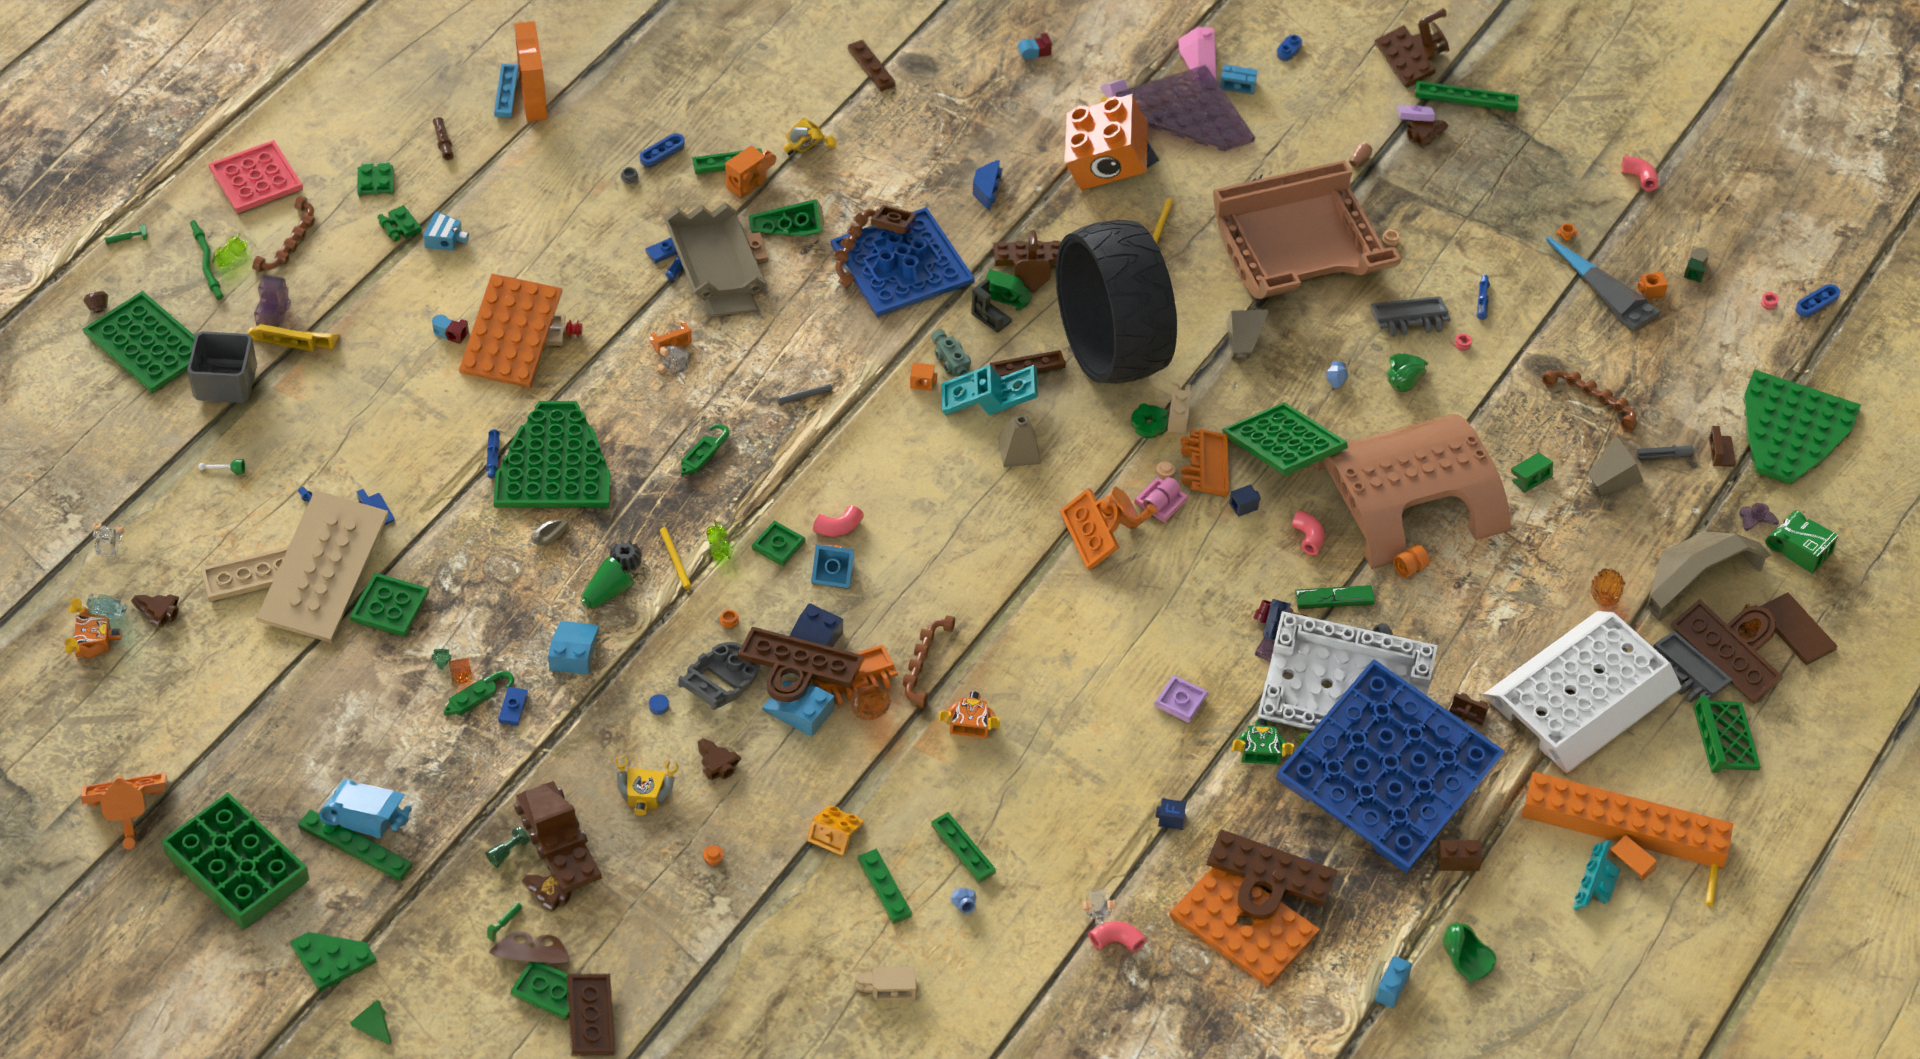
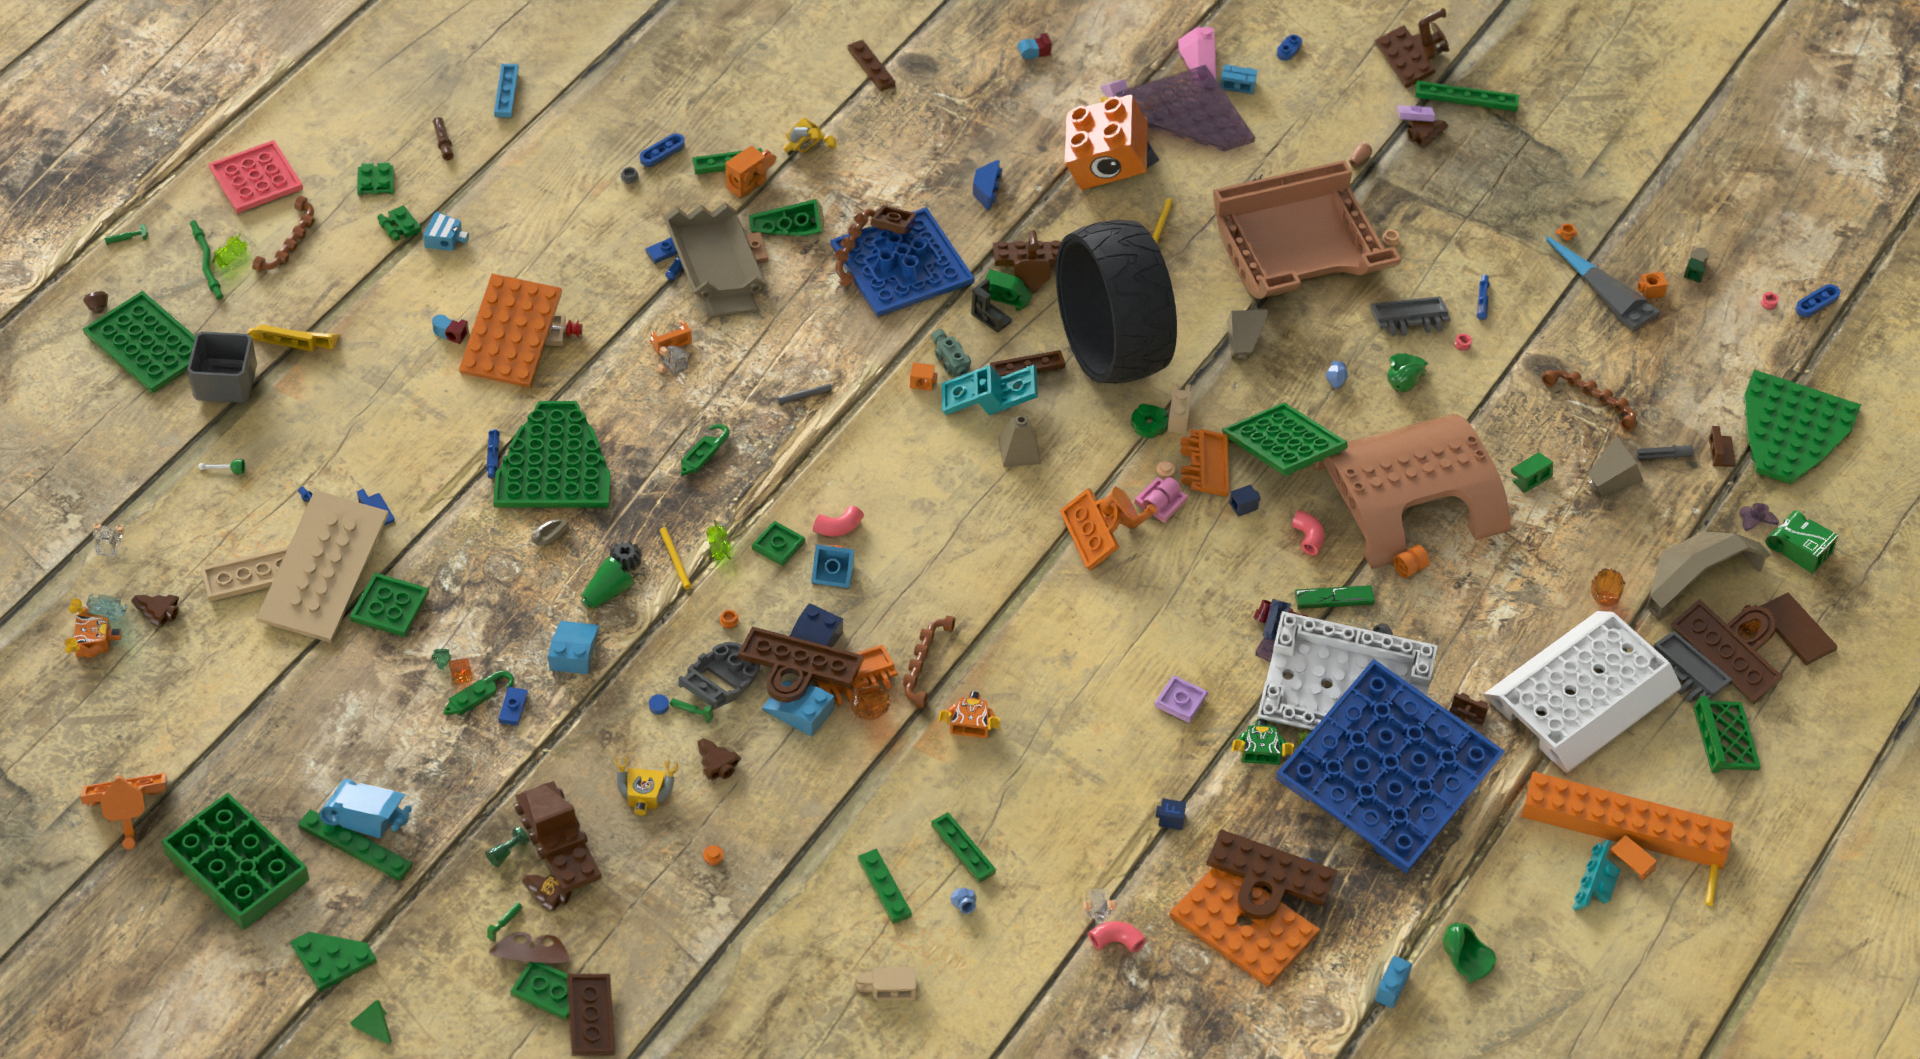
brick [254,275,291,327] -> none
orange tile [514,21,548,122] -> none
light orange bracket [806,806,864,856] -> none
reddish brown brick [1436,840,1483,871] -> none
coral cylinder [1621,155,1658,191] -> none
none -> green piece [670,698,714,723]

